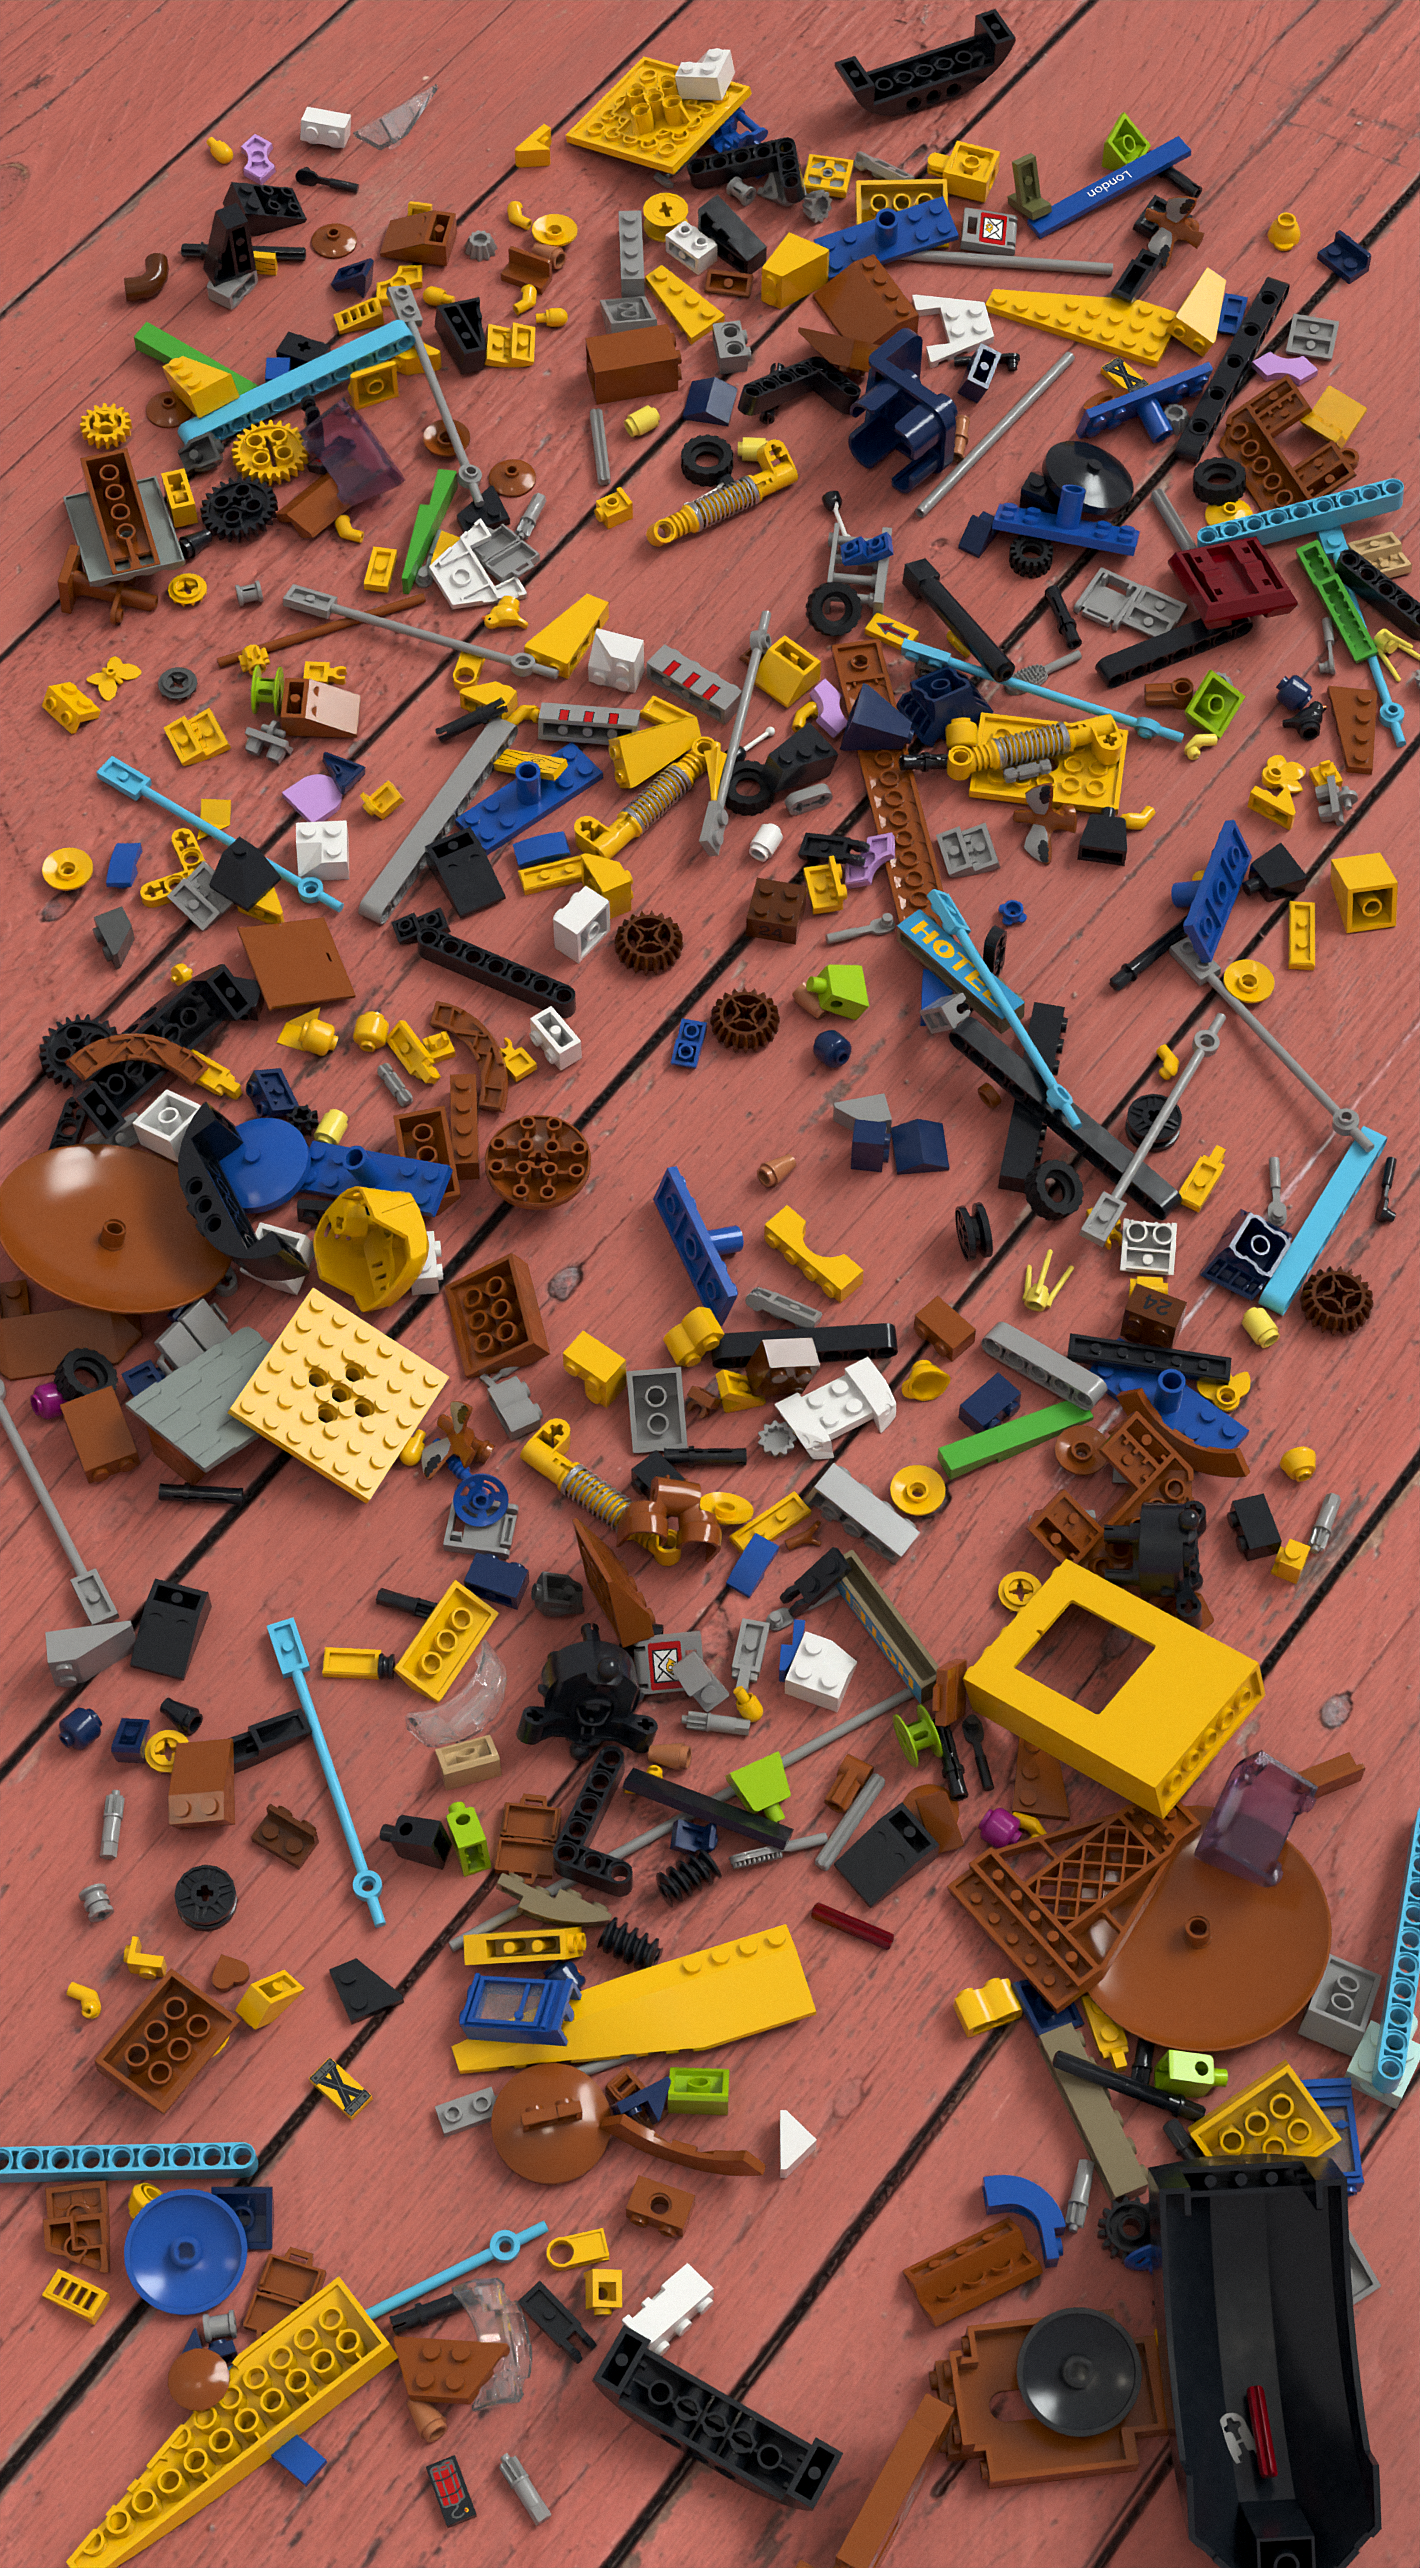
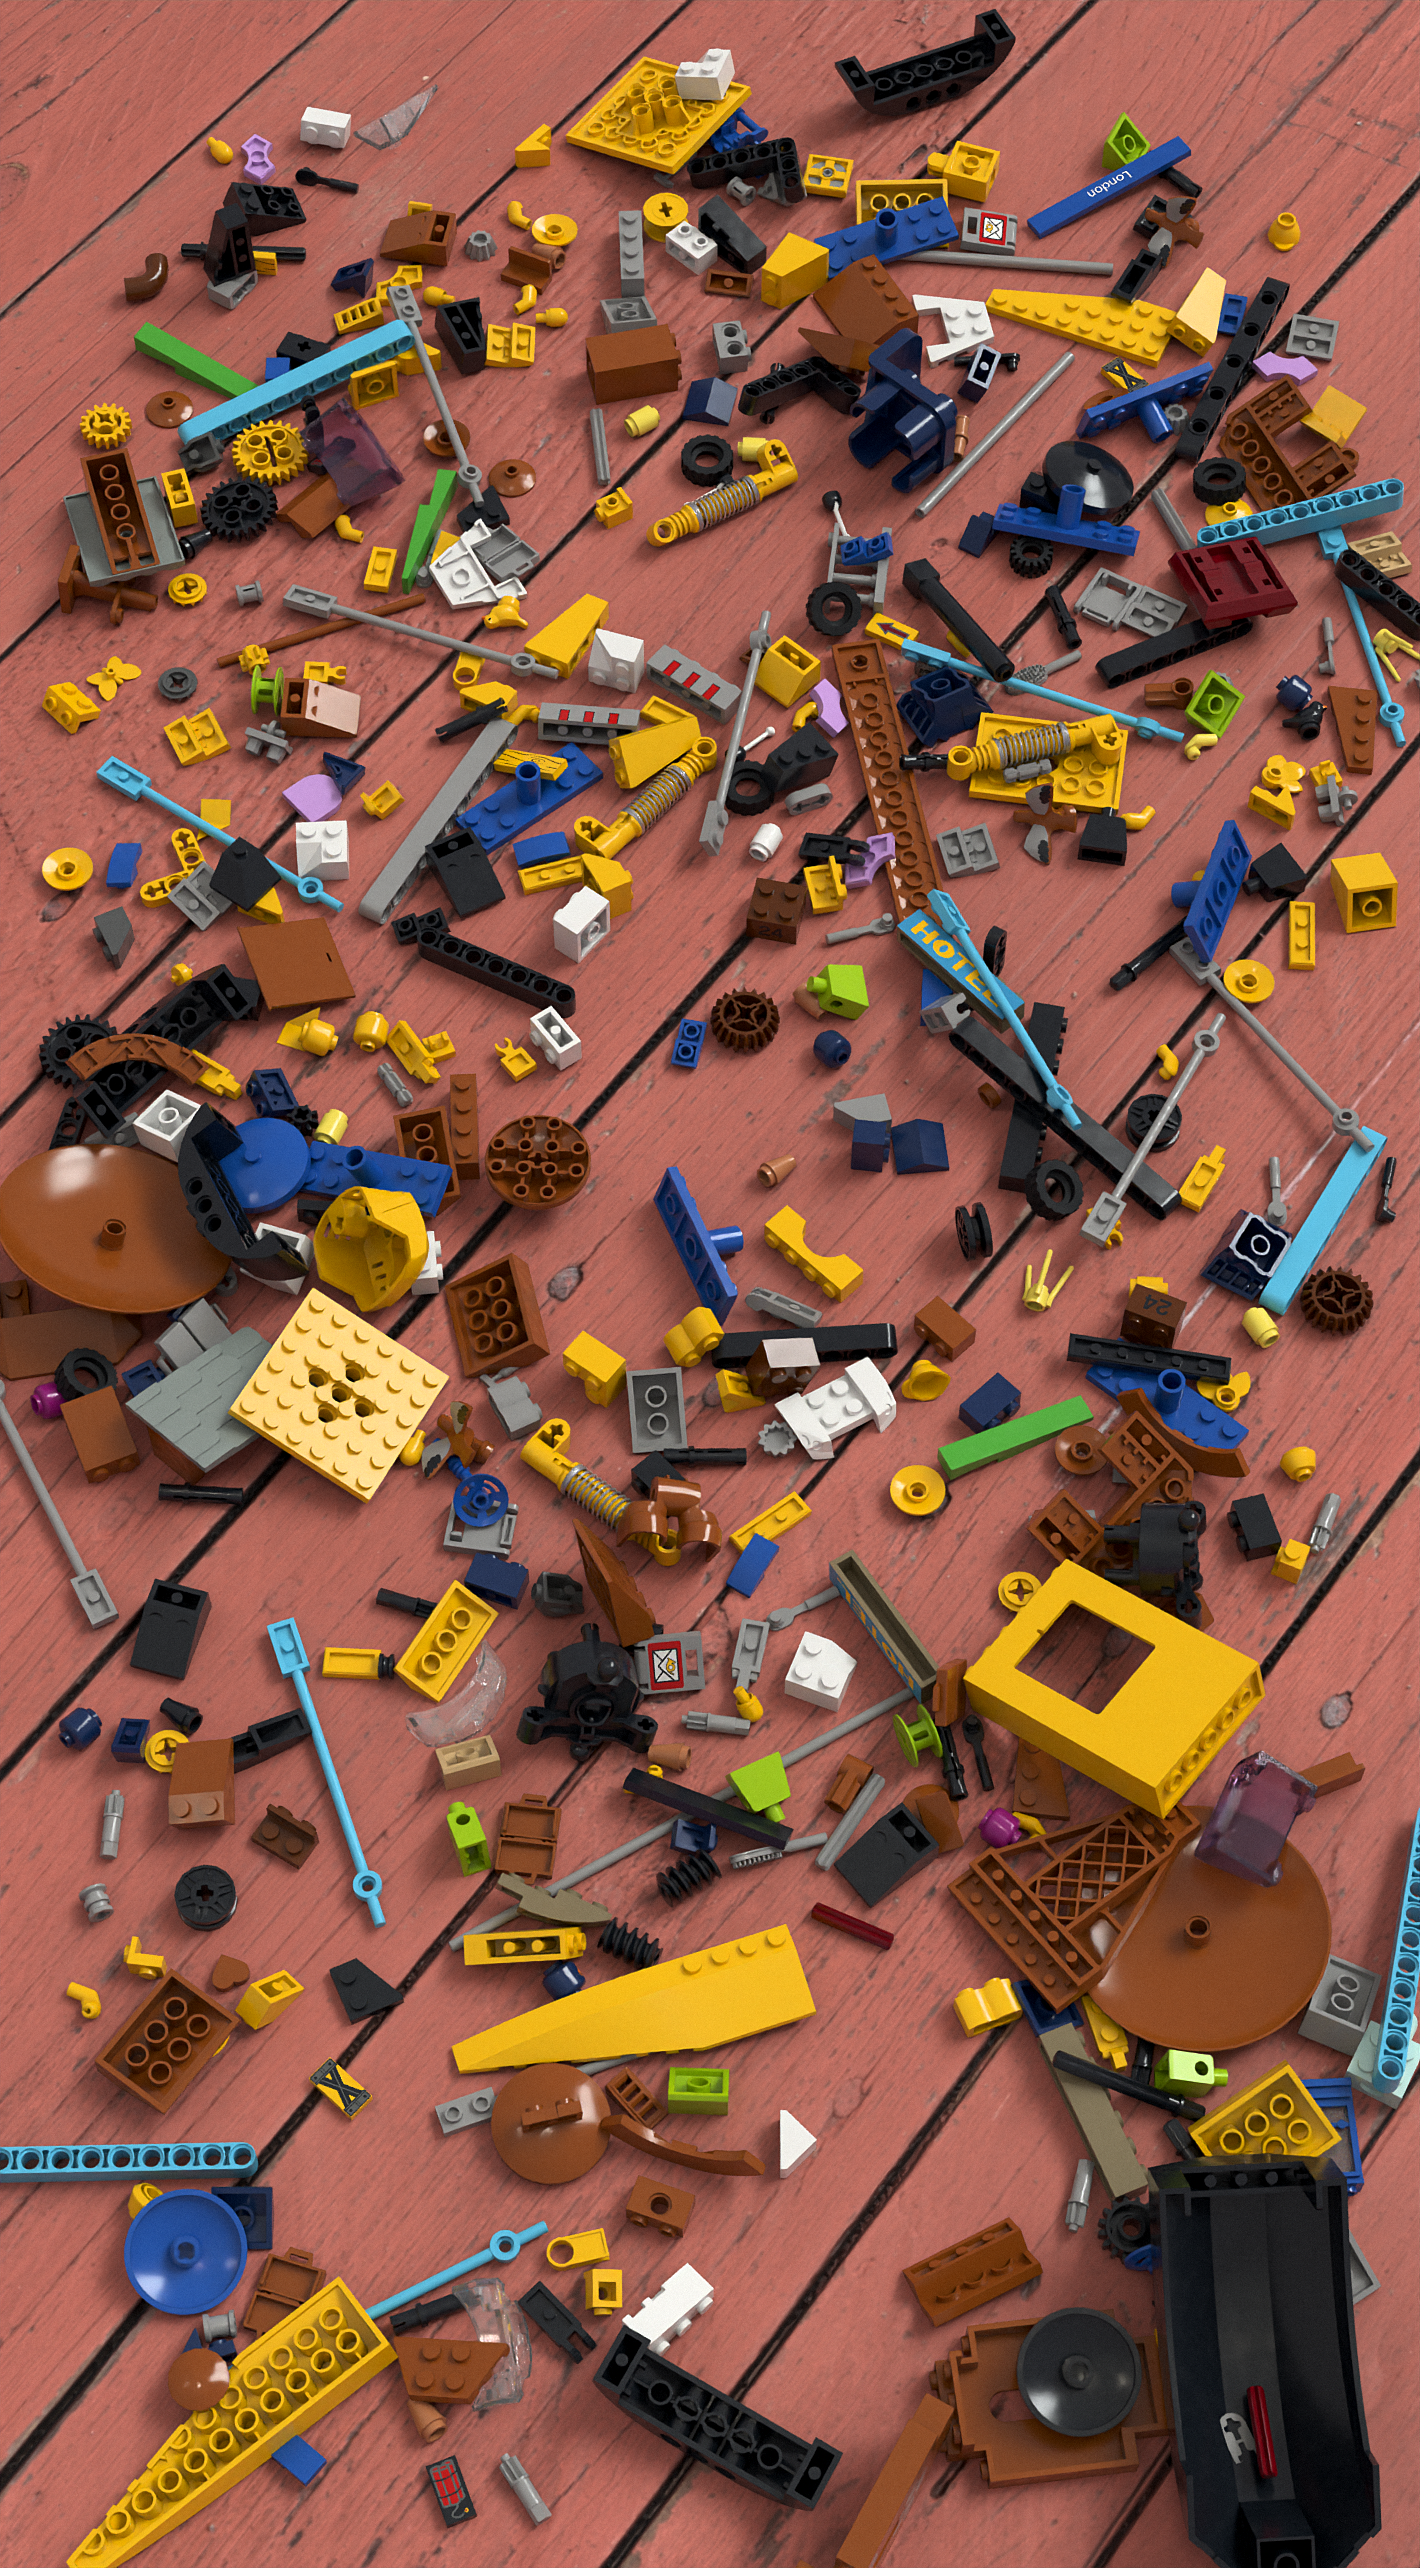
yellow slope [42,2269,111,2325] -> none
dark orange slope [43,2181,110,2273] -> none
light grey slope [45,1620,136,1687] -> none
yellow wedge [162,356,240,418] -> none
dark orange dish [311,223,357,259] -> none
black torso [380,1815,452,1870] -> none
dark orange tile [429,1001,508,1113] -> none
blue door [459,1973,582,2046] -> none
light grey piece [515,493,547,540] -> none
black beam [553,1745,633,1897] -> none
dark blue slope [611,2076,671,2125] -> none
reddish brown gear [615,911,683,976] -> none
yellow wing [645,265,725,345] -> none
light grey slope [672,1650,729,1713] -> none
dark orange tile [687,1386,722,1418] -> none
yellow dish [699,1492,754,1525] -> none
yellow piece [704,742,727,801] -> none
blue slope [779,1619,805,1682] -> none
black hinge [780,1547,852,1617] -> none
dark orange bar [784,1520,822,1551] -> none
light grey piece [802,190,832,223] -> none
wedge [804,1463,920,1565] -> none
dark blue slope [840,683,915,751] -> none
light grey hinge [853,151,915,180] -> none
yellow head [945,718,978,750] -> none
light grey beam [981,1322,1107,1410] -> none
blue arch [982,2175,1066,2268] -> none
blue plate [998,900,1027,926] -> none
olive bracket [1007,153,1052,220] -> none
white slope [1120,1218,1177,1276] -> none
bright green slope [1296,539,1378,664] -> none
dark blue bracket [1317,230,1372,284] -> none

